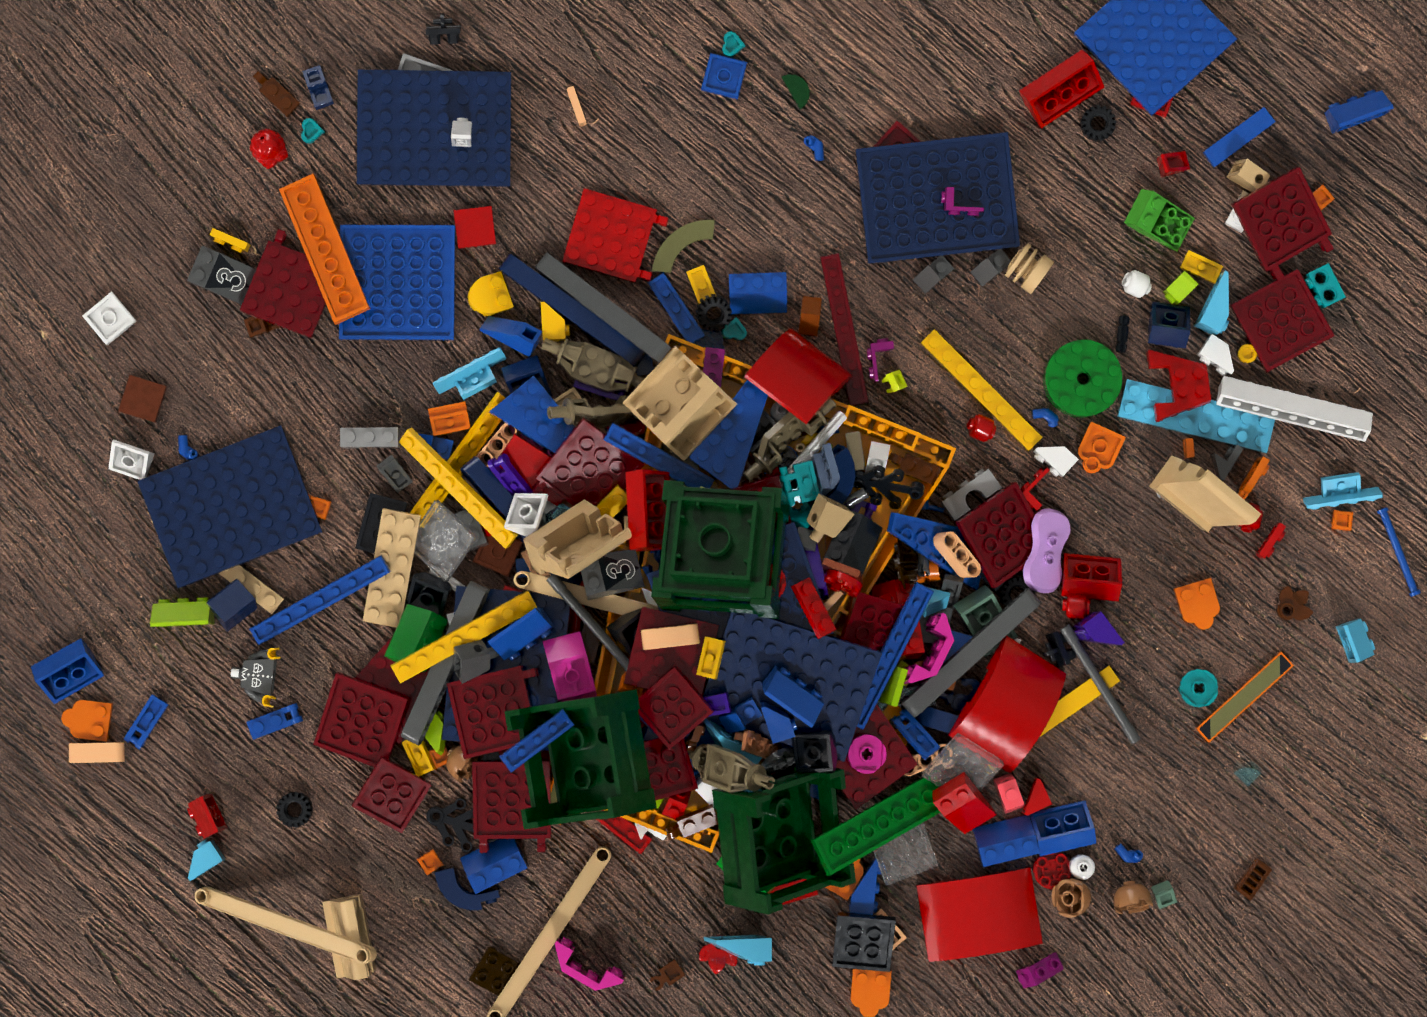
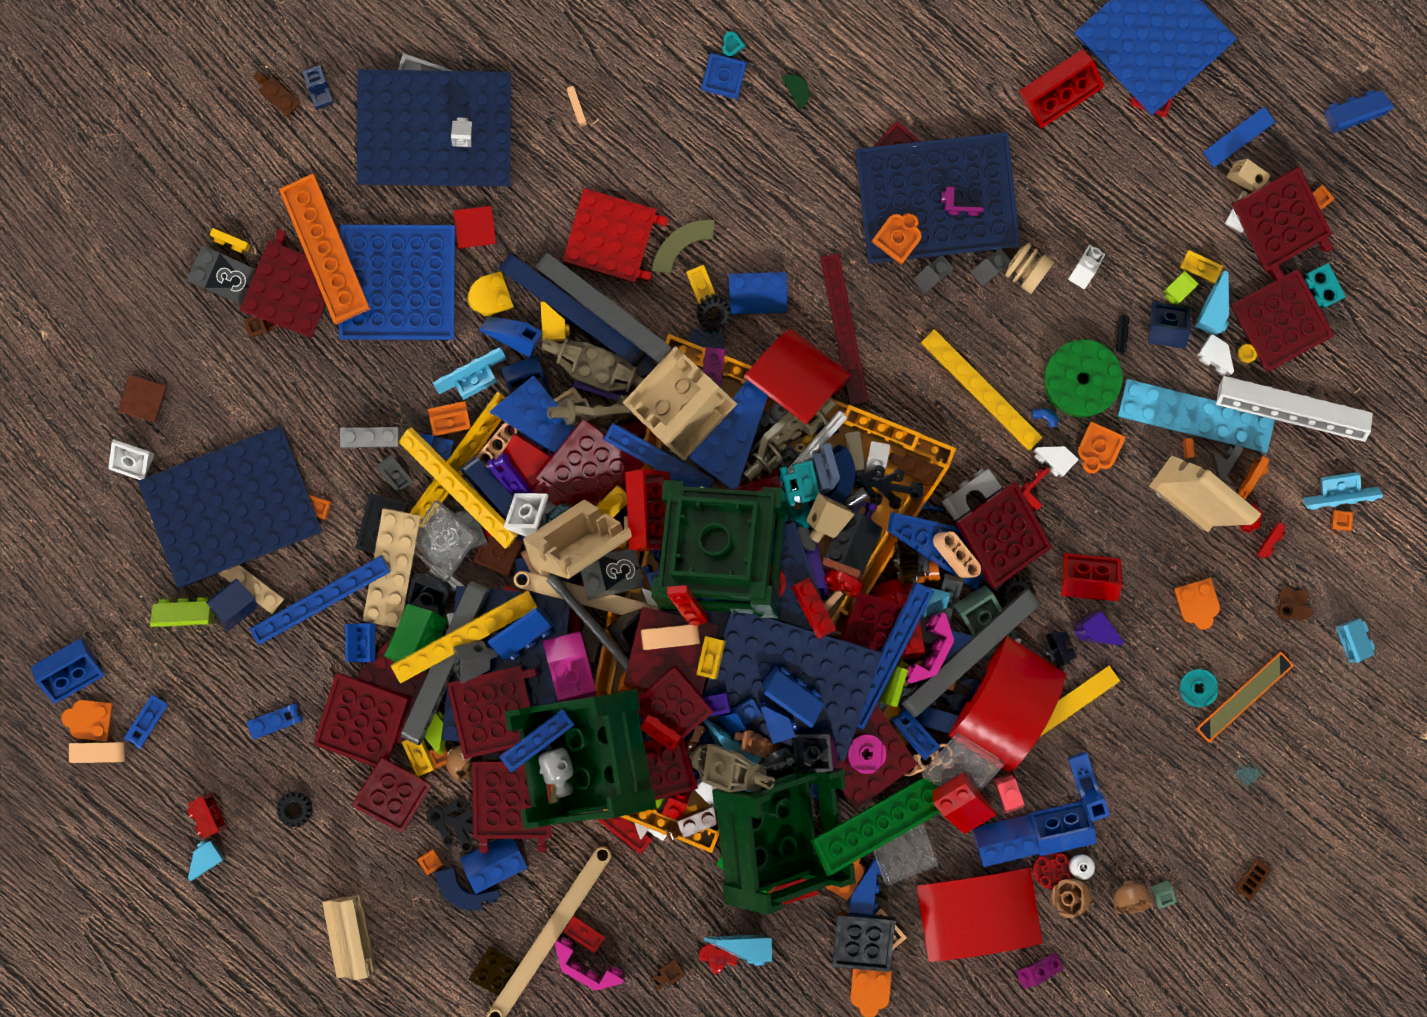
white plate [82,291,137,346] -> none
blue arm [178,435,198,461] -> none
tan piece [195,887,377,964] -> none
dark grey torso [231,648,281,708] -> none
red hair [250,129,288,169] -> none
teal tile [301,118,325,144] -> none
black hips [425,13,461,45] -> none
blue tile [648,272,705,344] -> none
teal tile [721,317,747,341] -> none
dark orange slope [798,296,822,336] -> none
blue arm [804,135,824,161] -> none
magenta bracket [866,338,894,383] -> none
neon yellow tile [882,369,908,393] -> none
red head [966,414,996,442] -> none
red slope [1022,777,1052,816] -> none
lavender plate [1023,508,1070,593] -> none
dark grey piece [1060,624,1141,744] -> none
red head [1062,594,1091,619] -> none
black tyre [1080,105,1116,142] -> none
blue arm [1114,843,1143,863] -> none
white head [1122,270,1152,298] -> none
bright green slope [1124,189,1195,252] -> none
red wing [1146,350,1211,422] -> none
red slope [1157,151,1190,177] -> none
blue bar [1377,507,1421,597] -> none
none -> blue bracket [345,623,375,662]
none -> light grey piece [538,747,574,798]
none -> red plate [563,916,606,954]
none -> red plate [641,715,681,751]
none -> red plate [667,585,708,626]
none -> orange plate [871,213,921,265]
none -> white slope [1068,244,1105,289]
none -> blue arch [1068,752,1110,822]

